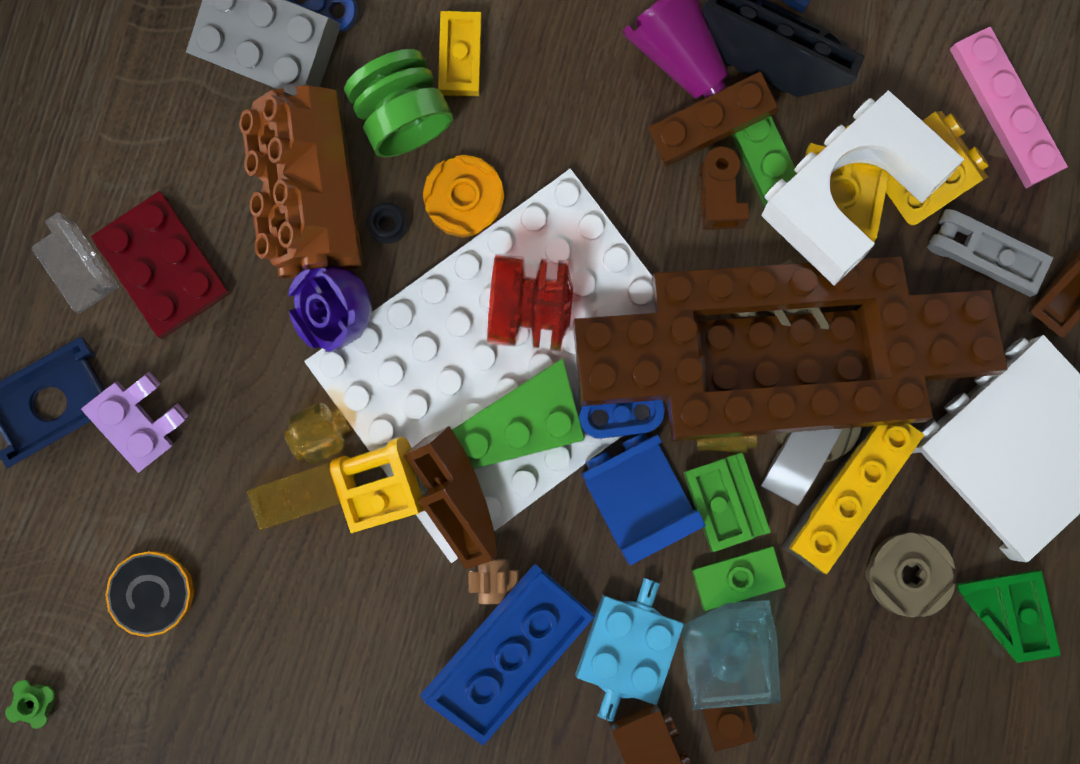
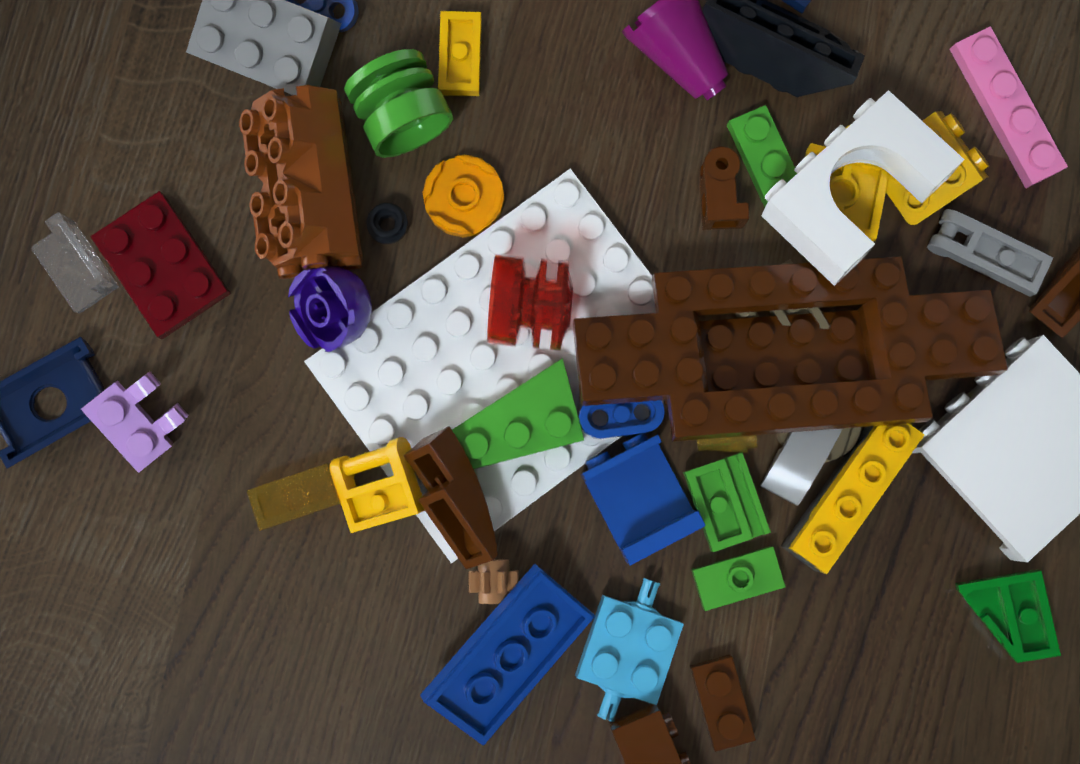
bright green plate [5,680,55,729] -> none
black tile [105,551,194,637] -> none
clear yellow head [283,402,350,464] -> none
reddish brown plate [648,71,778,167] -> none
clear light blue slope [681,600,781,710] -> none
dark tan plate [865,532,955,617] -> none

